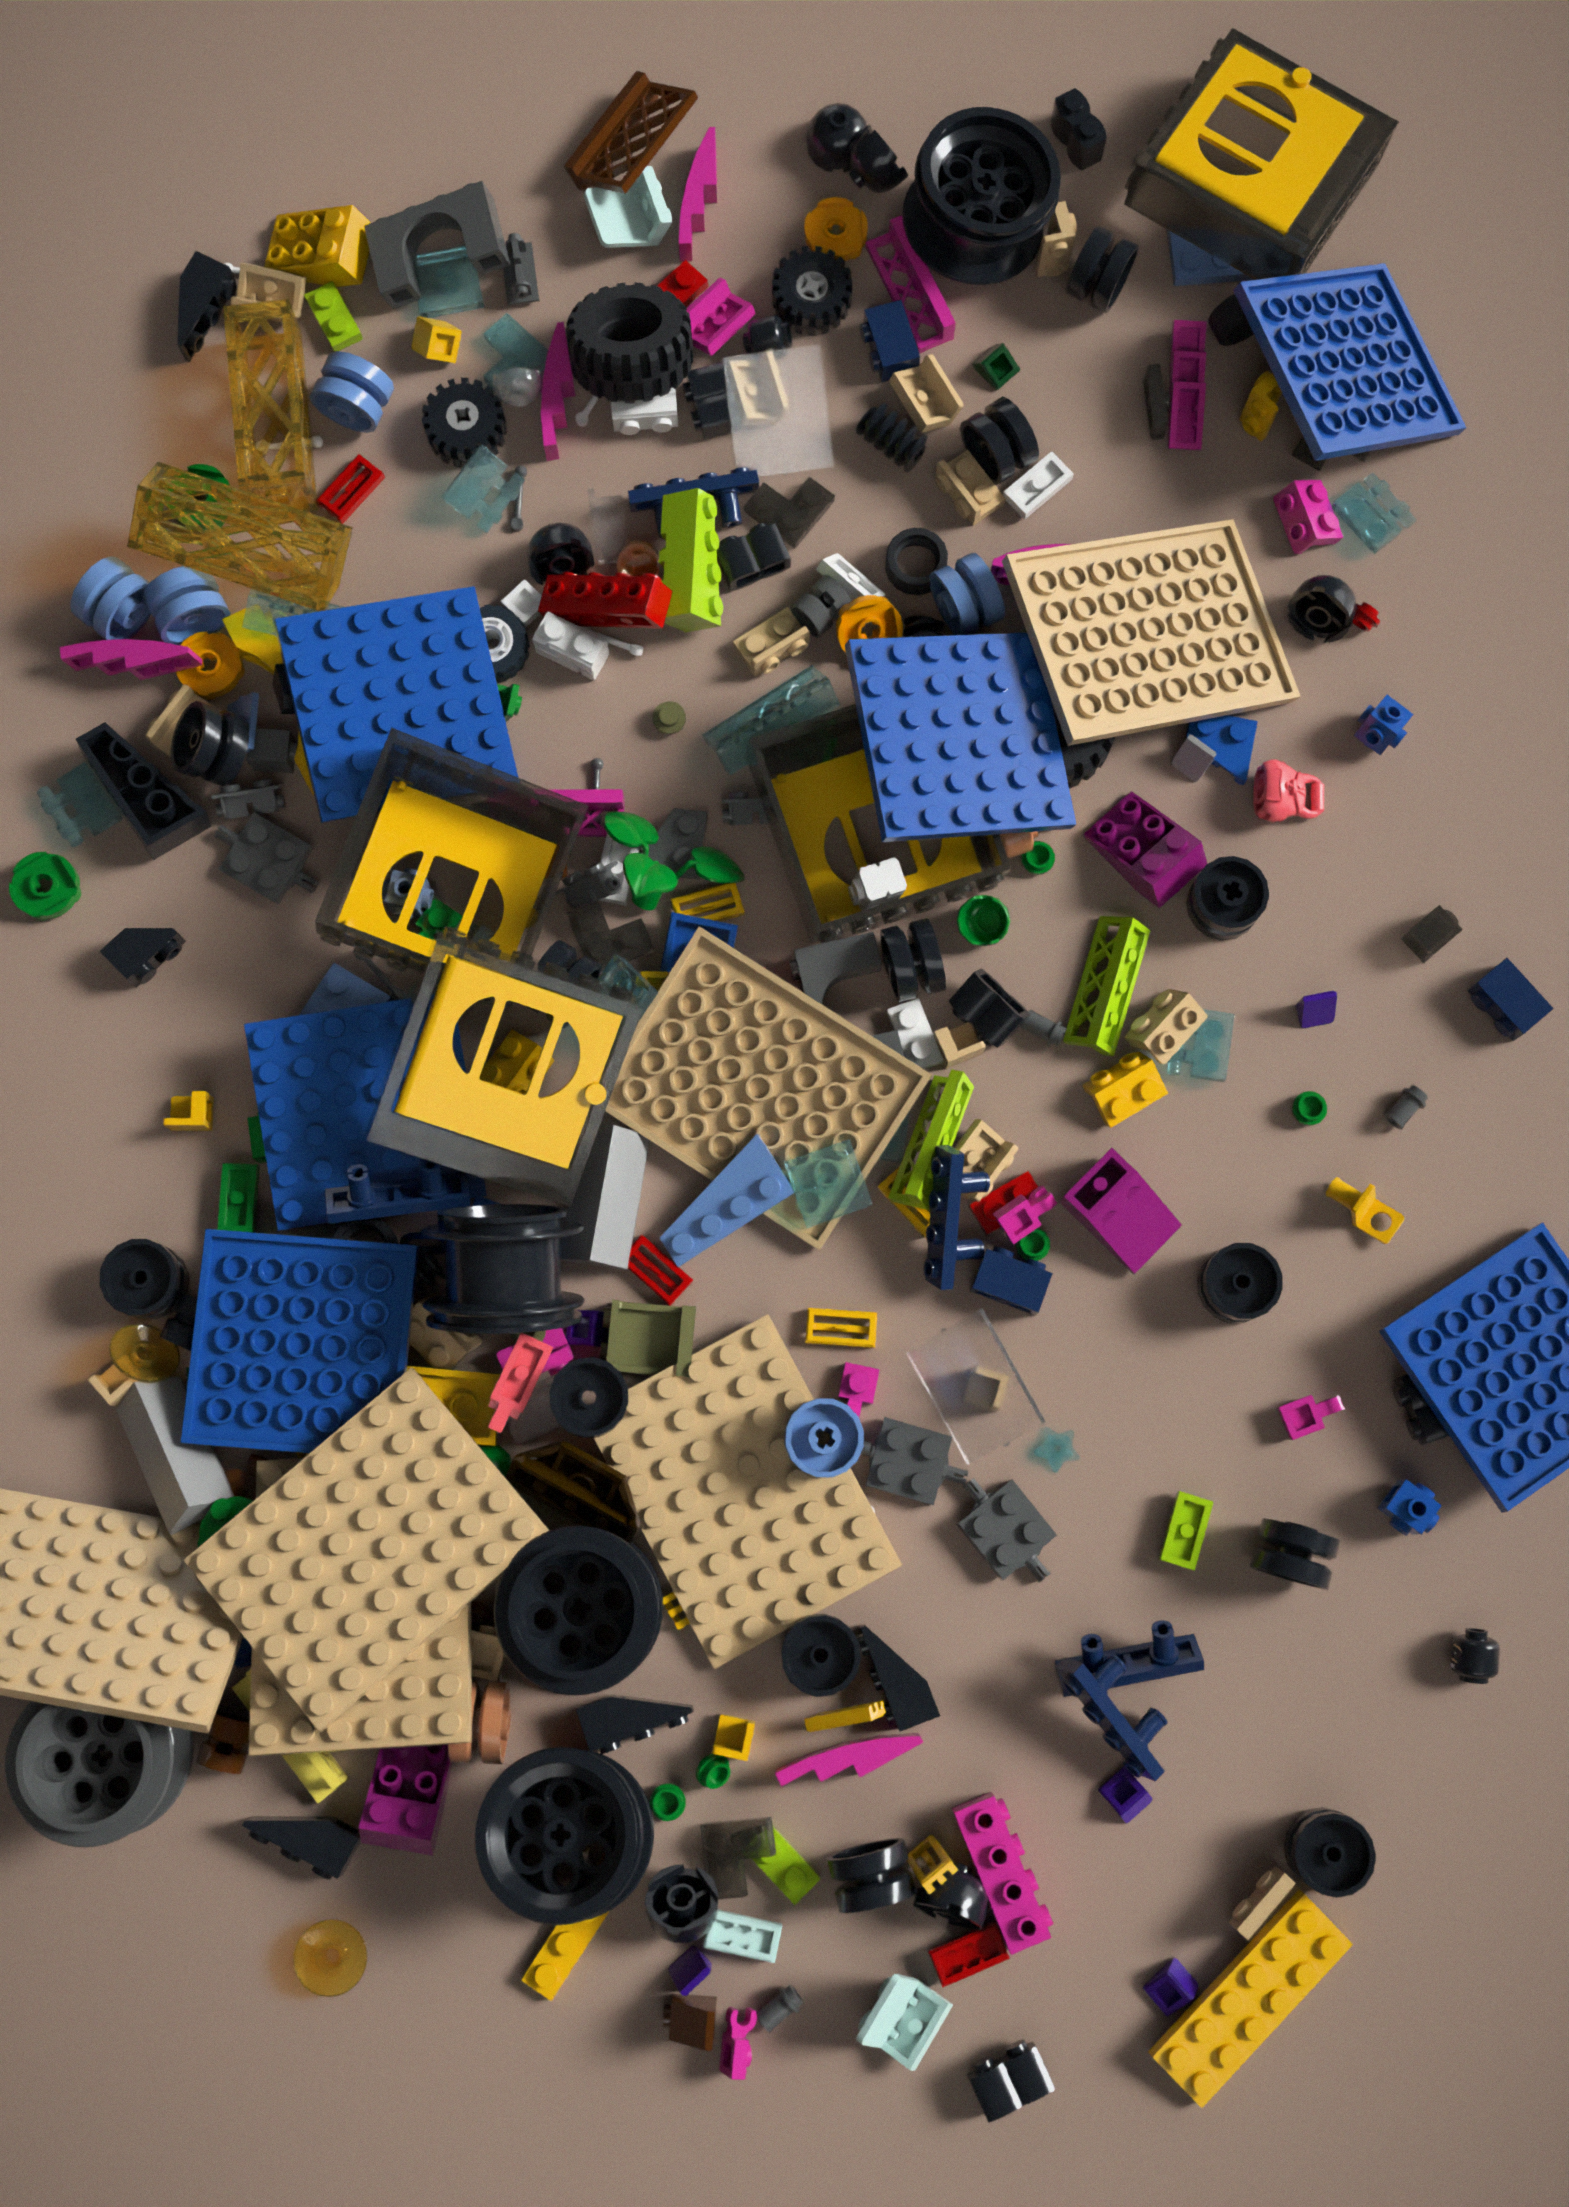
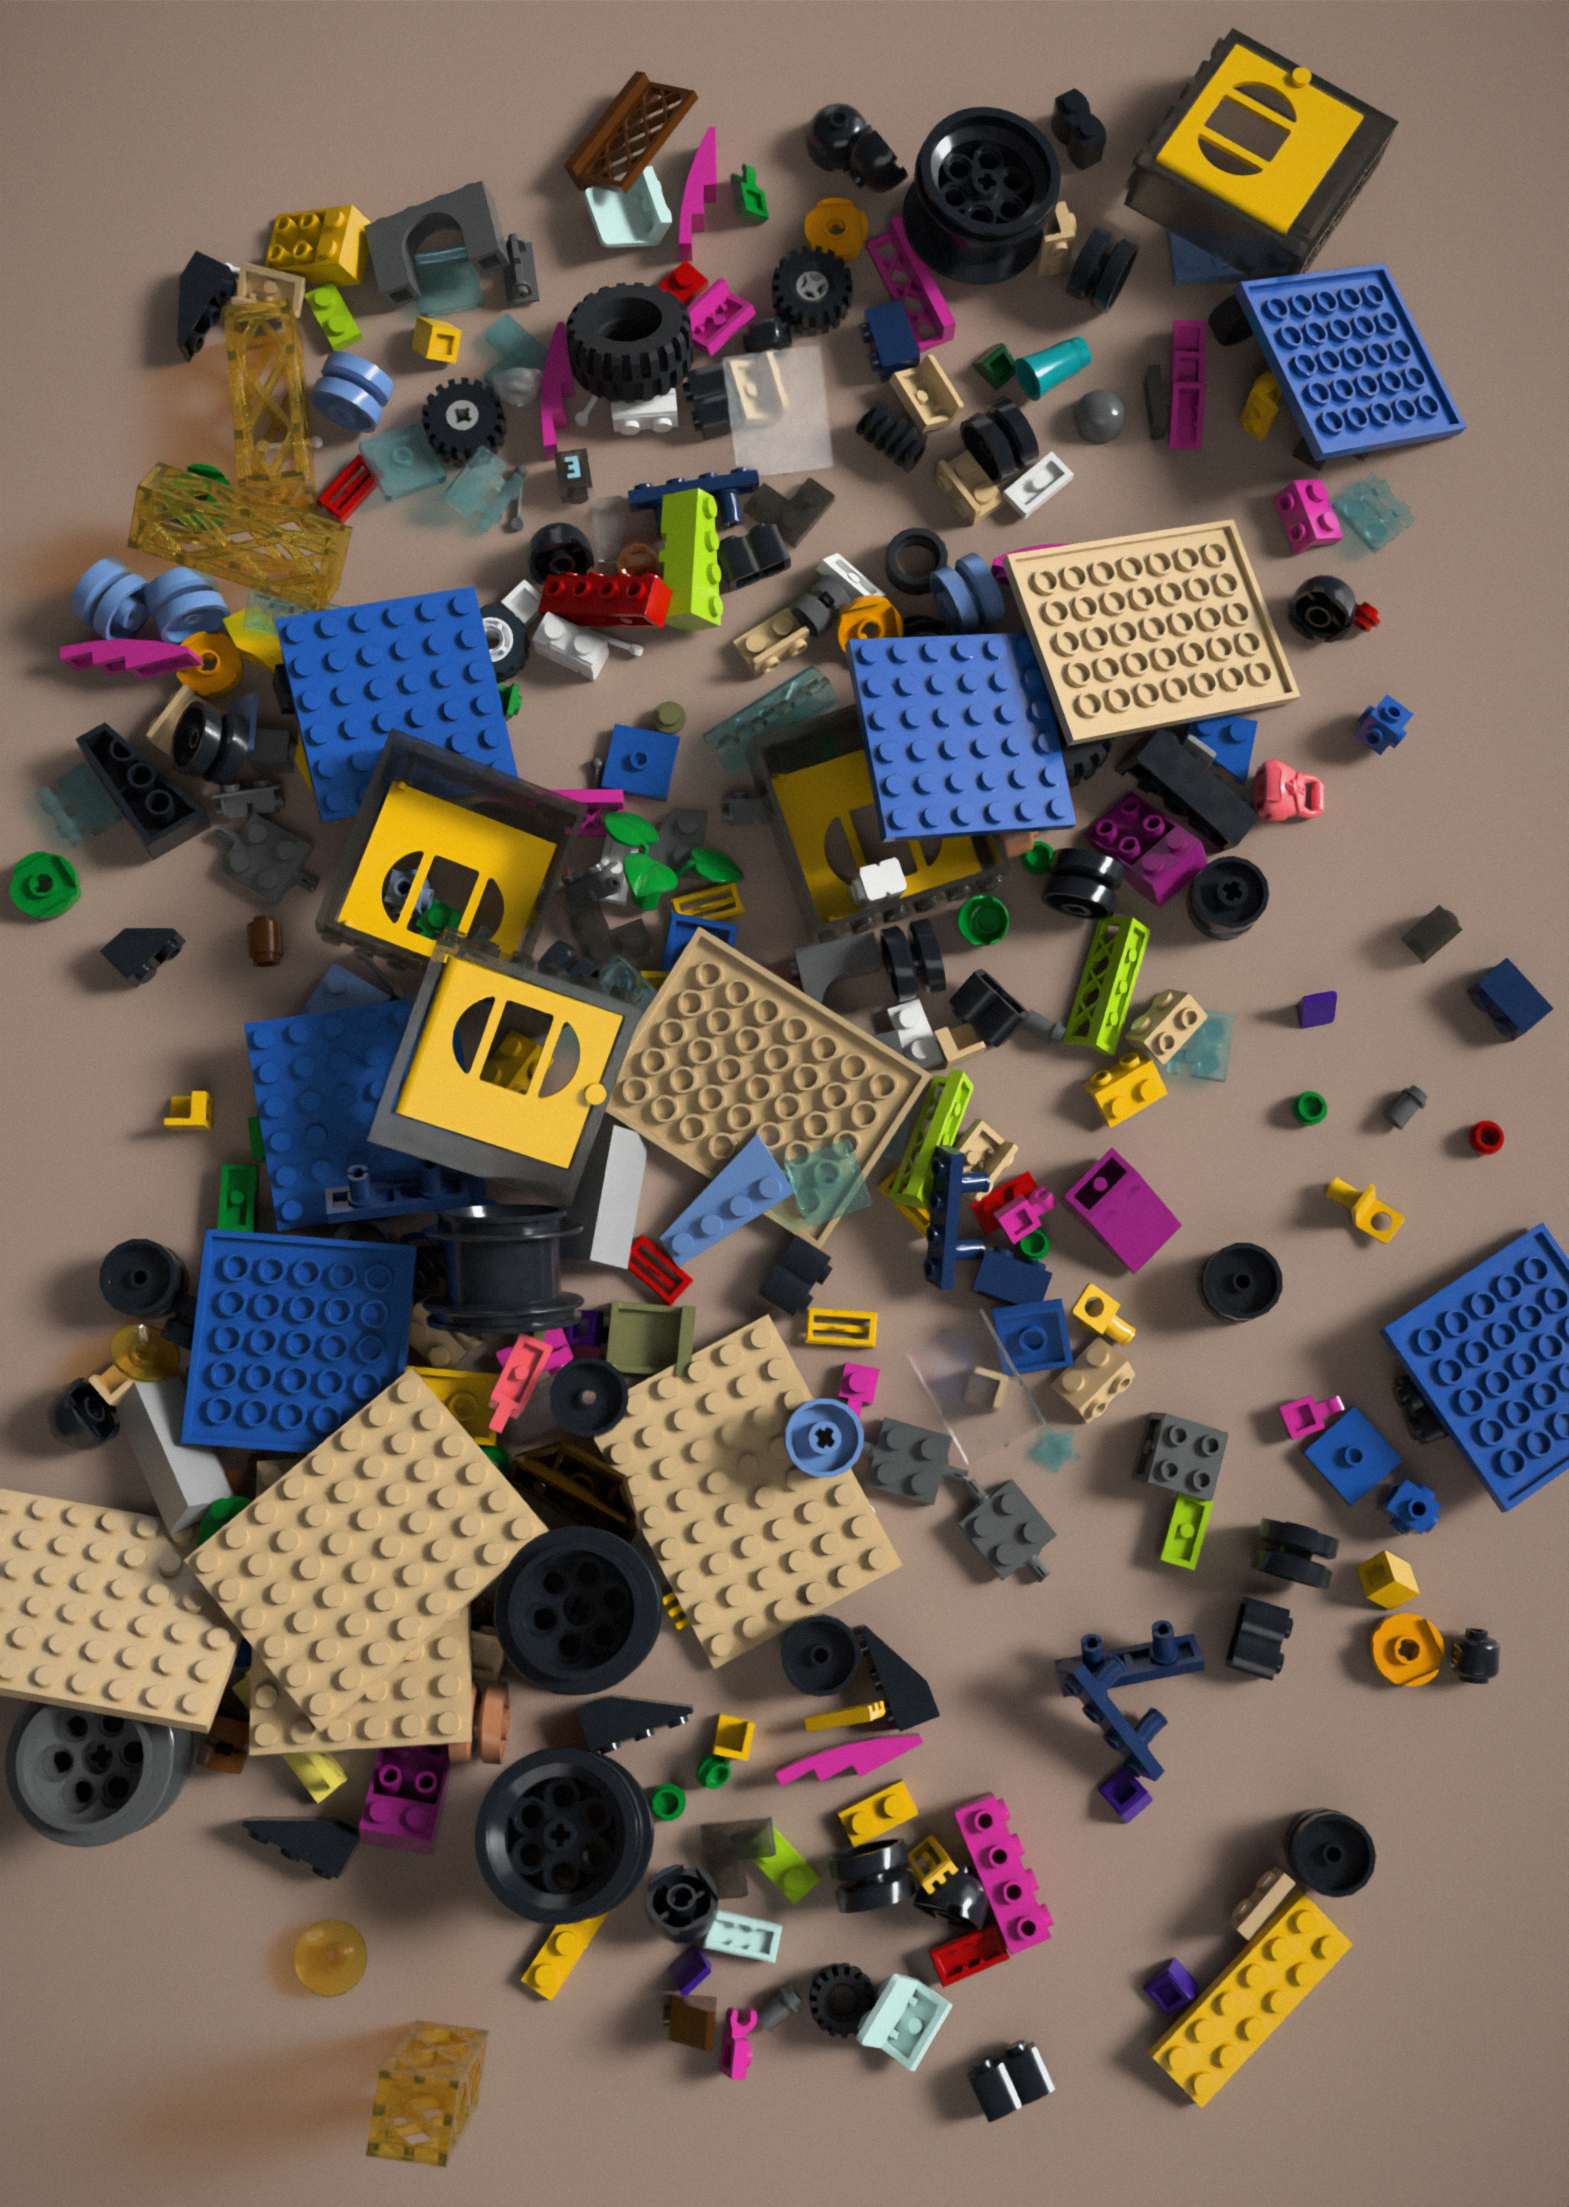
none -> black cylinder [48,1377,120,1450]
none -> reddish brown brick [247,915,283,967]
none -> clear light blue plate [358,423,447,502]
none -> clear yellow piece [366,2020,489,2167]
none -> clear smoke brick [554,448,595,505]
none -> blue plate [601,724,680,802]
none -> green plate [730,164,769,225]
none -> black brick [758,1235,833,1317]
none -> black tyre [809,1963,876,2038]
none -> yellow plate [838,1779,919,1848]
none -> blue plate [992,1298,1074,1375]
none -> teal plant [1015,336,1092,401]
none -> black wheel [1041,848,1125,920]
none -> tan bracket [1050,1336,1135,1424]
none -> yellow bracket [1071,1283,1135,1346]
none -> dark grey hair [1075,390,1124,443]
none -> black wedge [1114,728,1260,851]
none -> dark grey bracket [1132,1412,1228,1501]
none -> black brick [1225,1596,1293,1681]
none -> blue plate [1301,1406,1403,1507]
none -> yellow panel [1356,1550,1420,1610]
none -> light orange plate [1369,1613,1445,1687]
none -> red plate [1468,1121,1504,1155]

